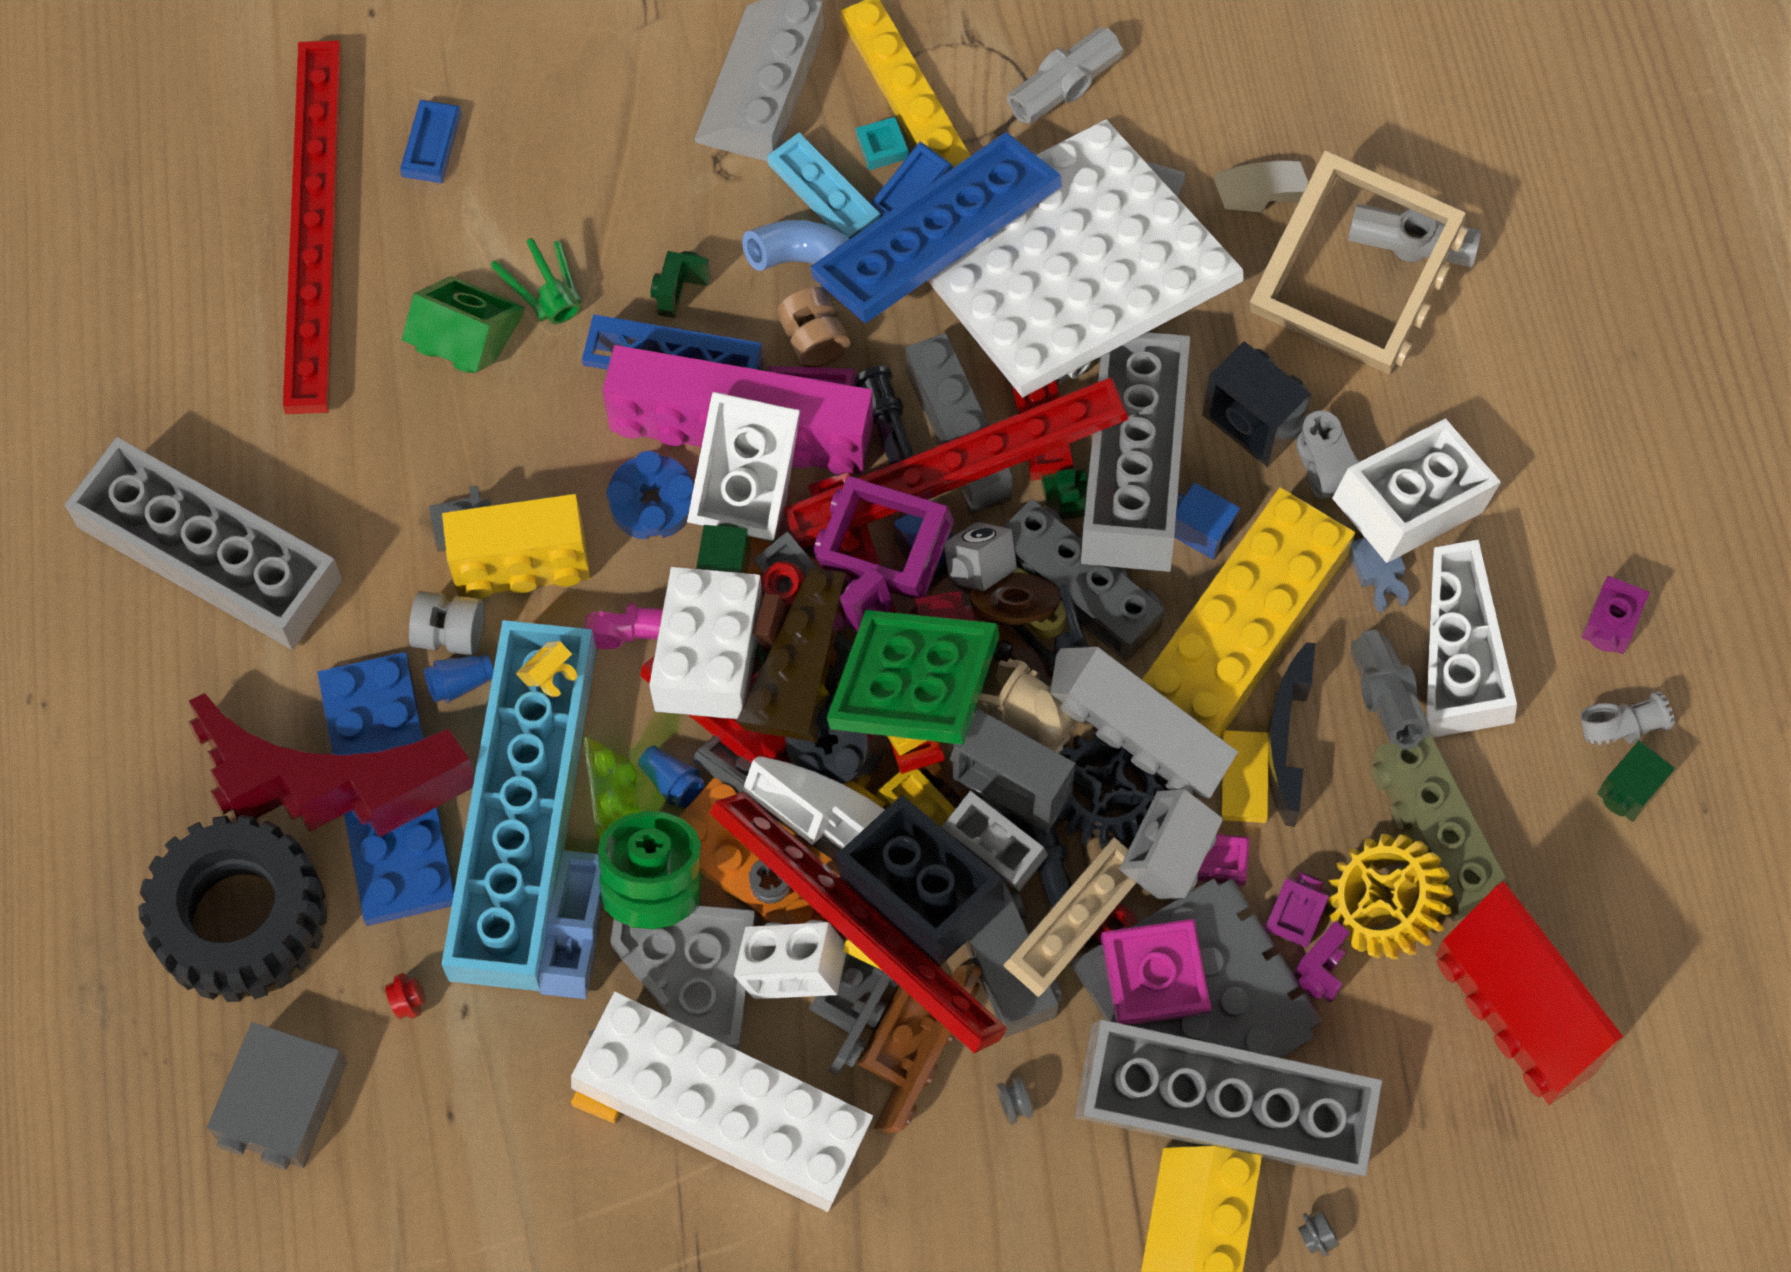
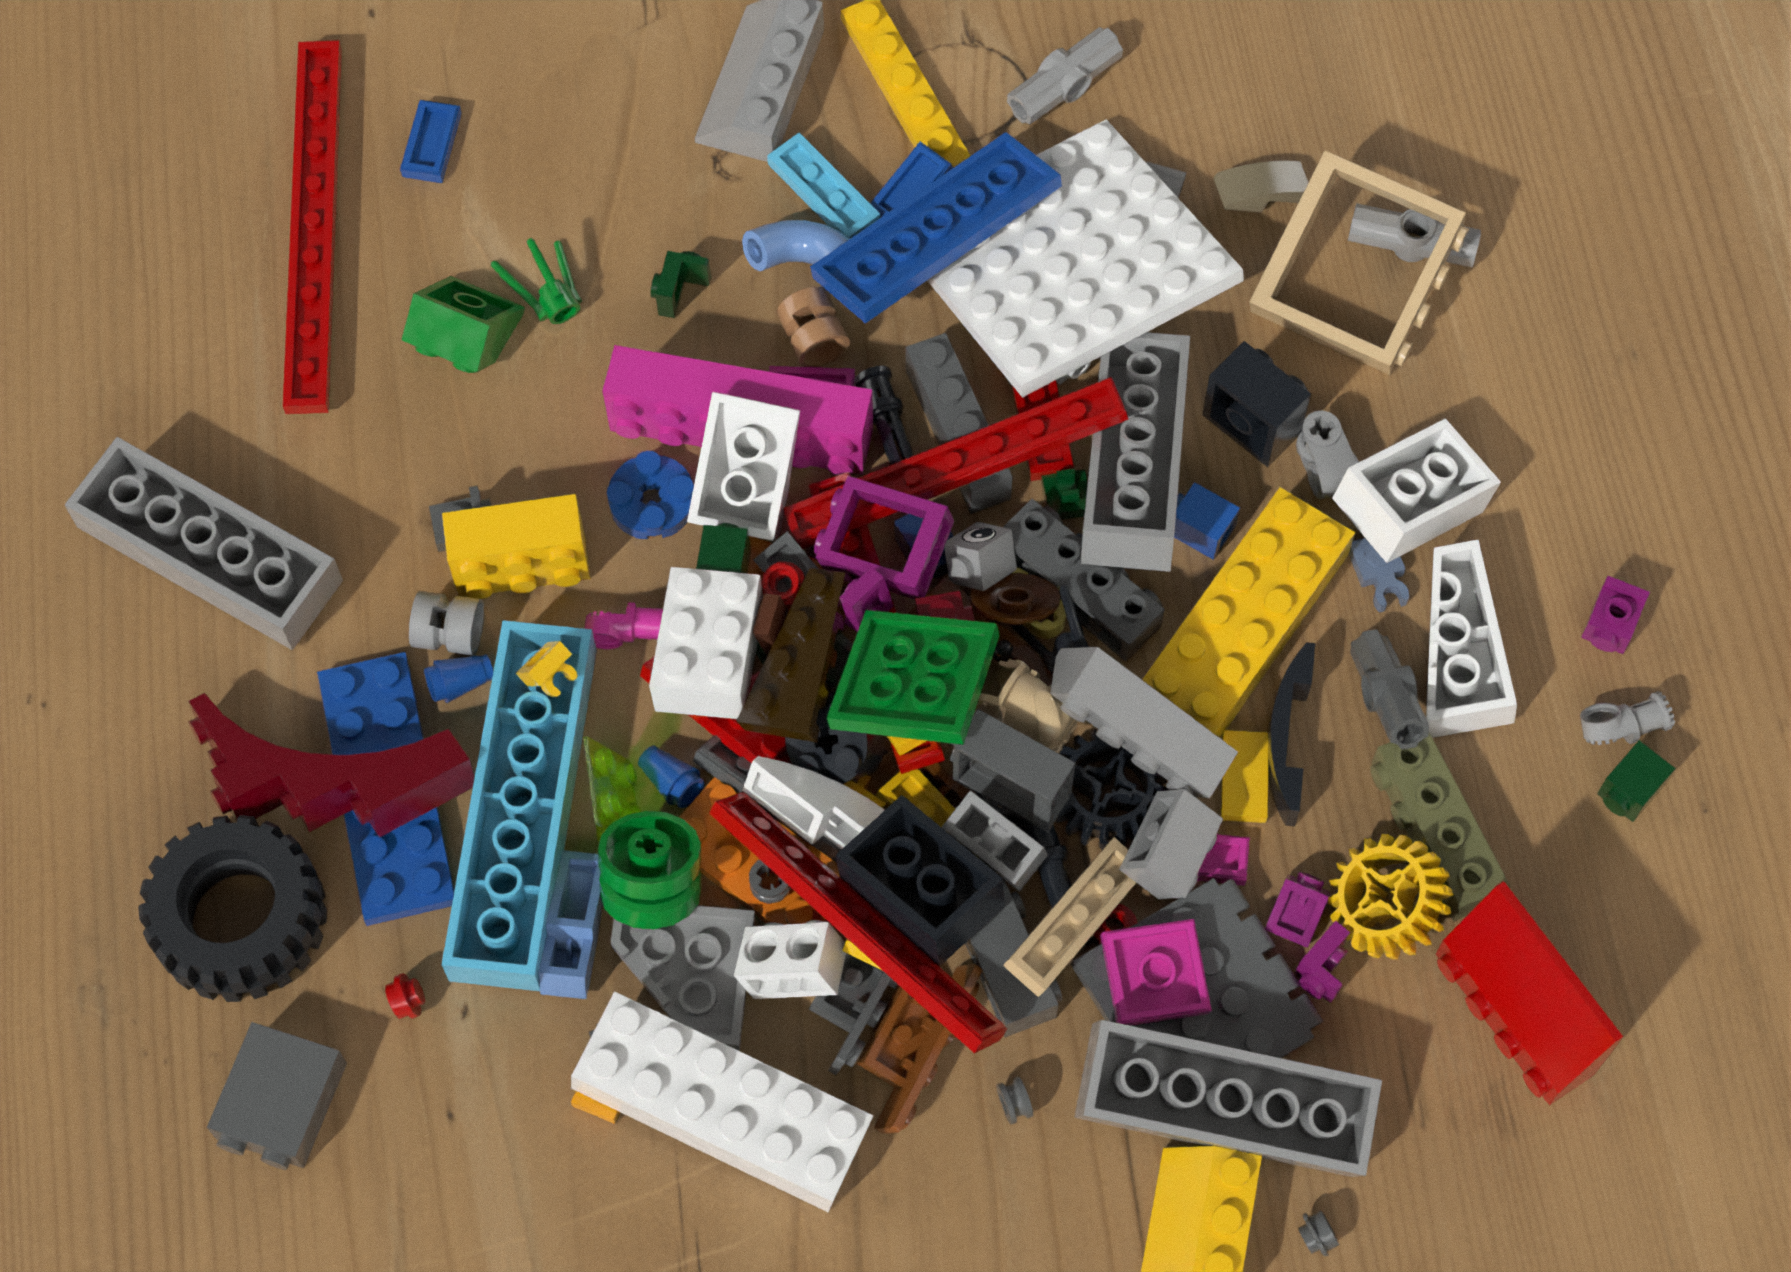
blue fence [582,314,764,370] -> none
teal plate [855,117,908,171] -> none

